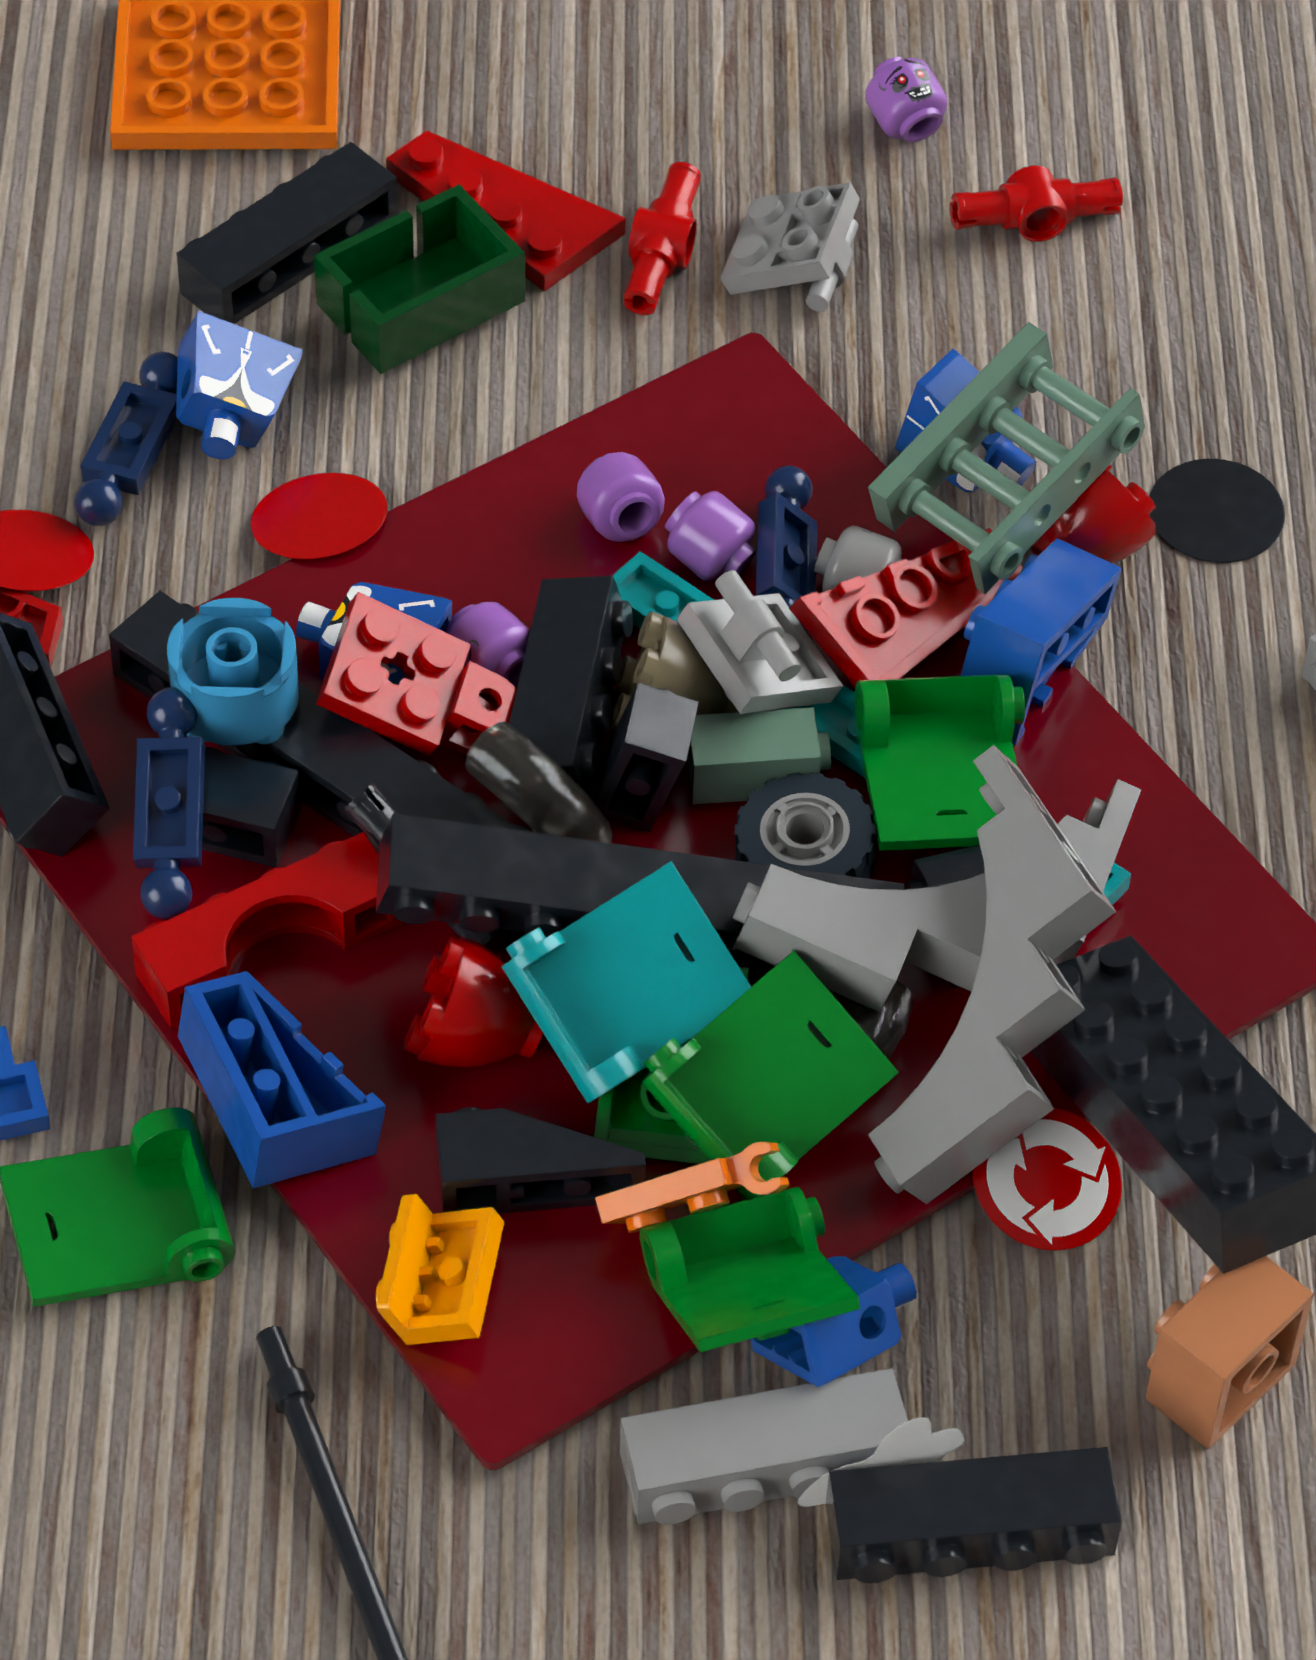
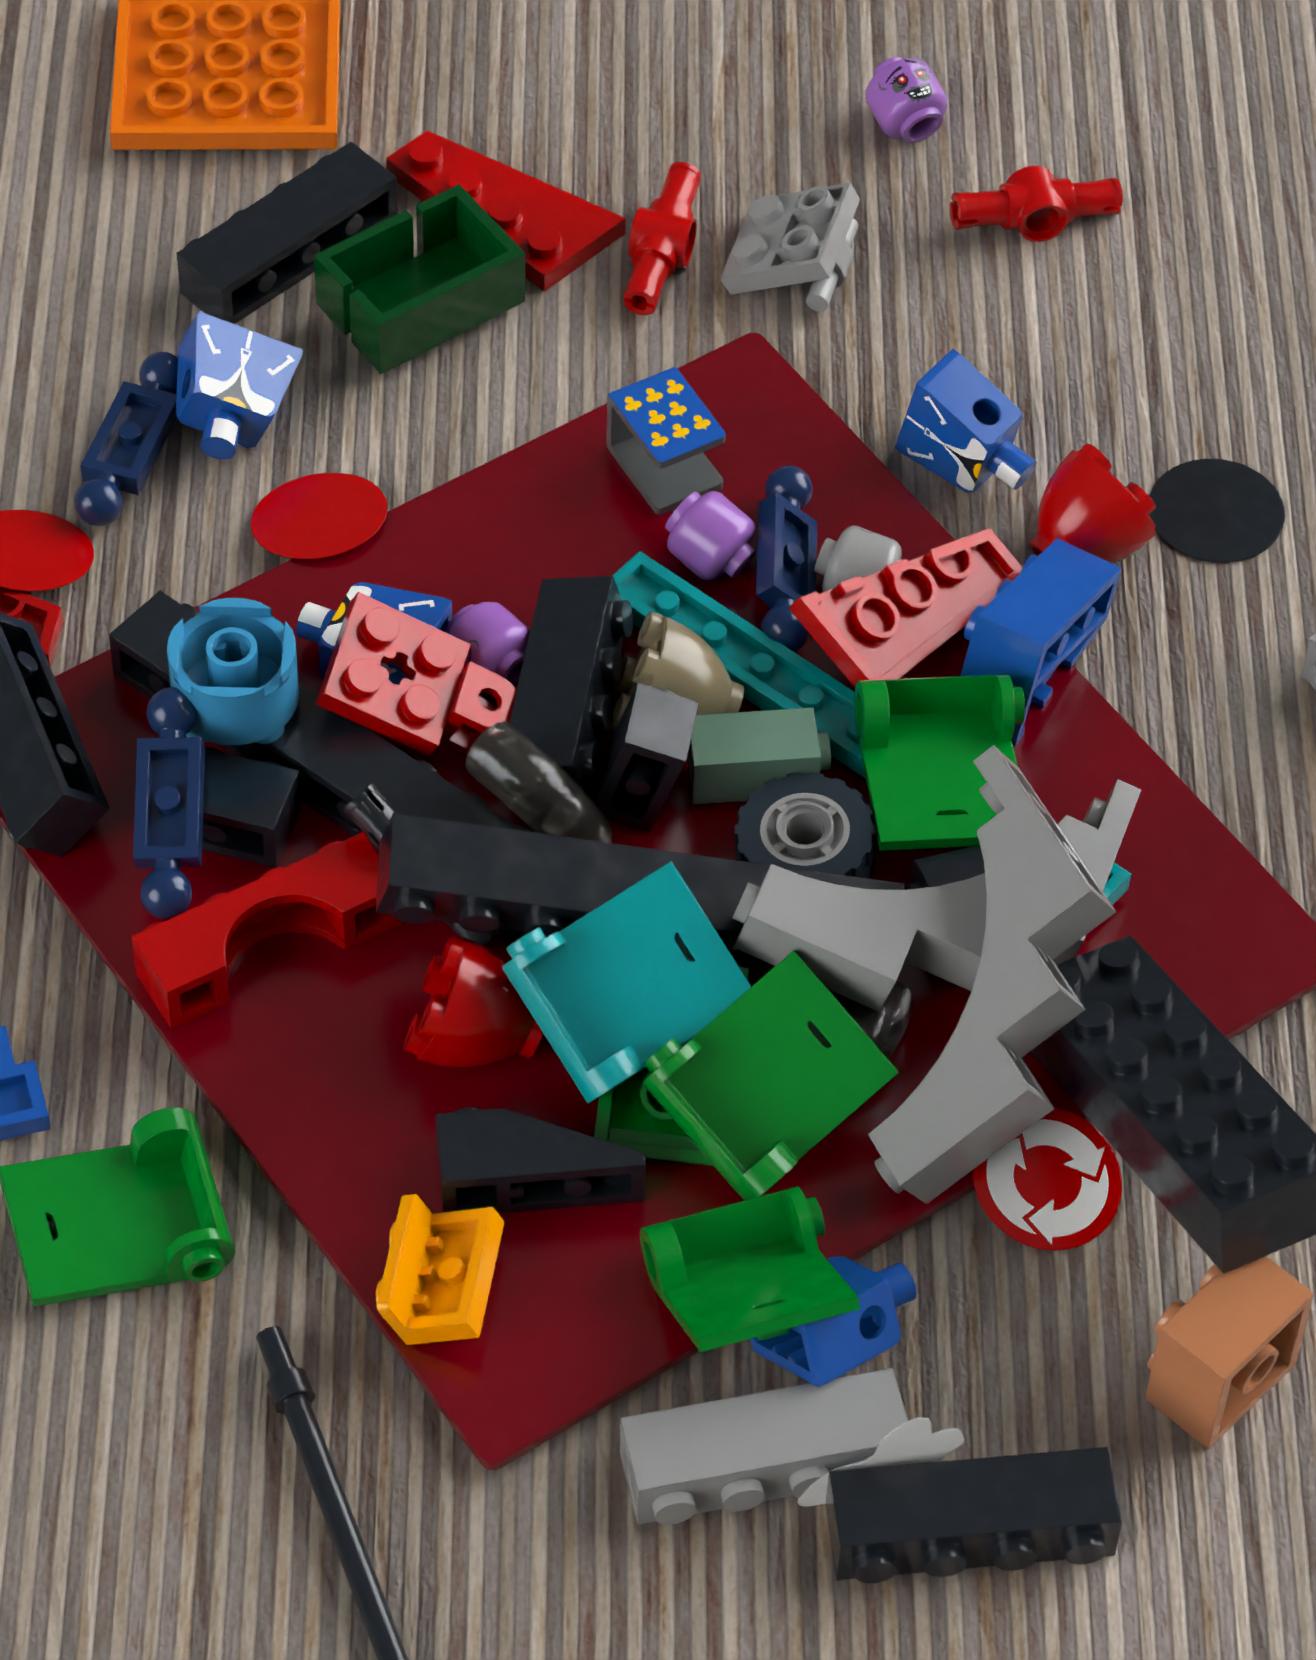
blue wedge [178,971,386,1188] -> none
medium lavender head [576,452,665,542] -> none
orange plate [595,1142,789,1233] -> none
light grey plate [677,570,843,714] -> none
sand green fence [868,322,1145,594] -> none
none -> piece [606,366,726,515]

